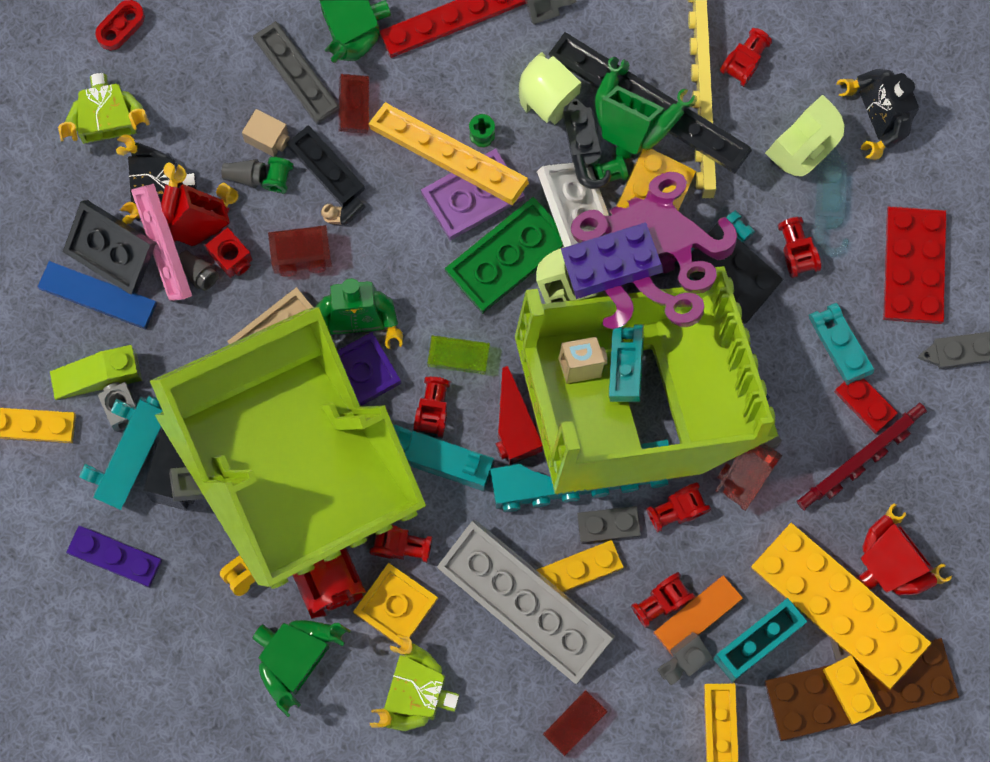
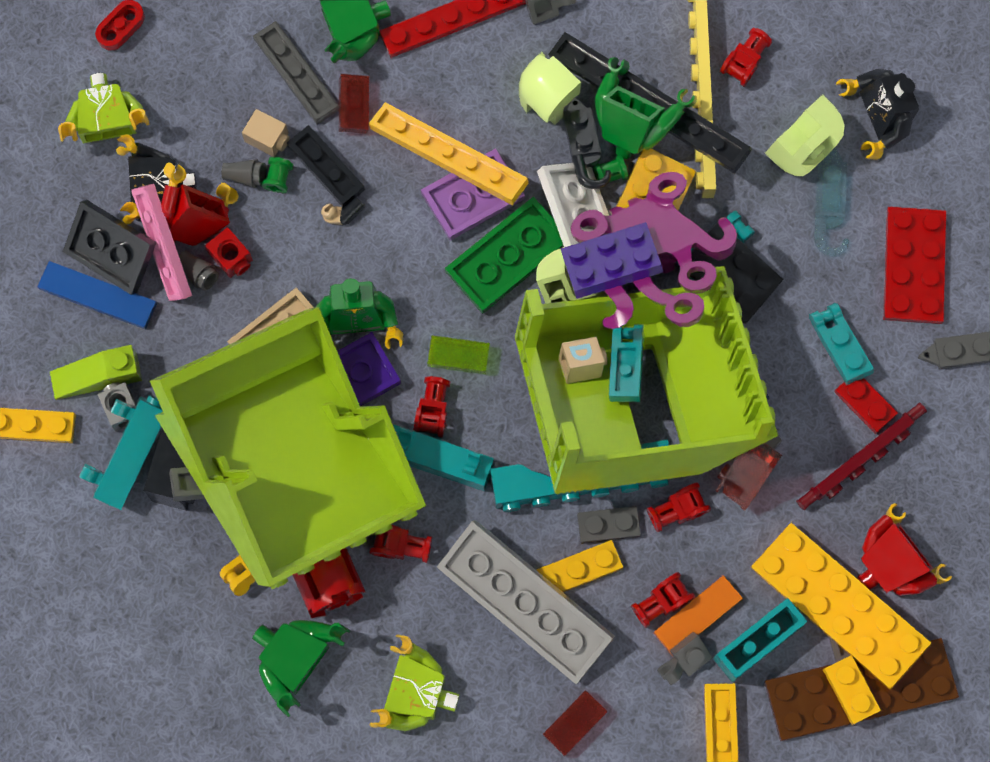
dark purple plate [66,526,162,588] -> none
clear red brick [268,225,332,277] -> none
yellow plate [353,563,438,647] -> none
green bush [469,114,495,148] -> none
red slope [495,366,543,465] -> none
red connector [777,217,822,278] -> none

